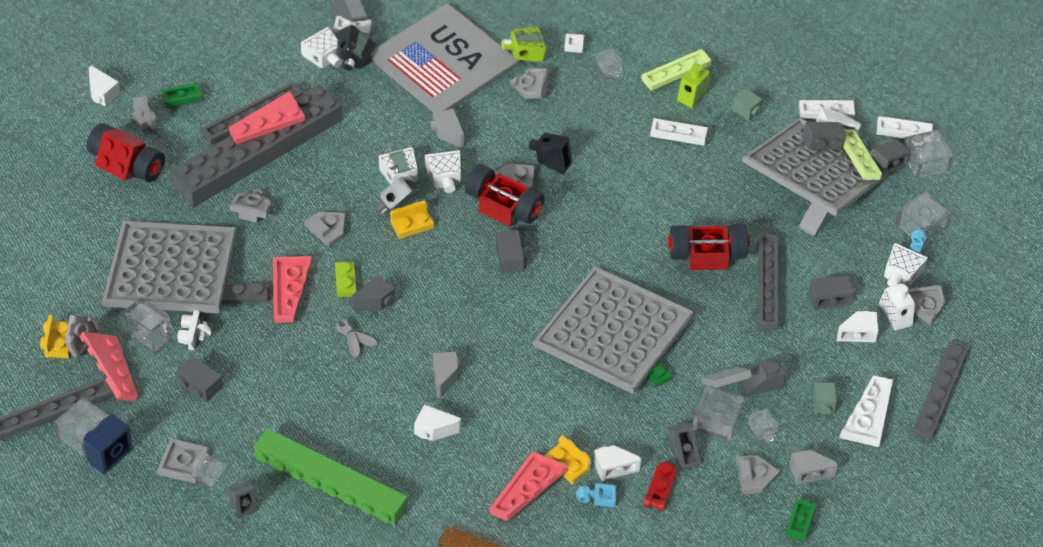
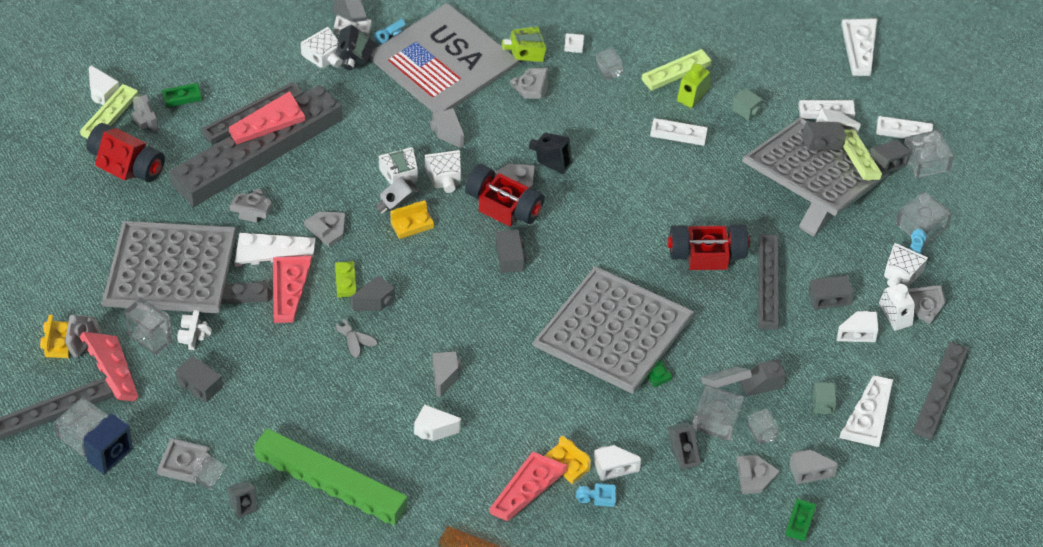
red plate [643,462,676,512] -> none
none -> yellowish green plate [80,84,138,139]
none -> white wing [235,233,316,267]
none -> medium azure plate [374,19,406,45]
none -> white wing [841,19,877,76]

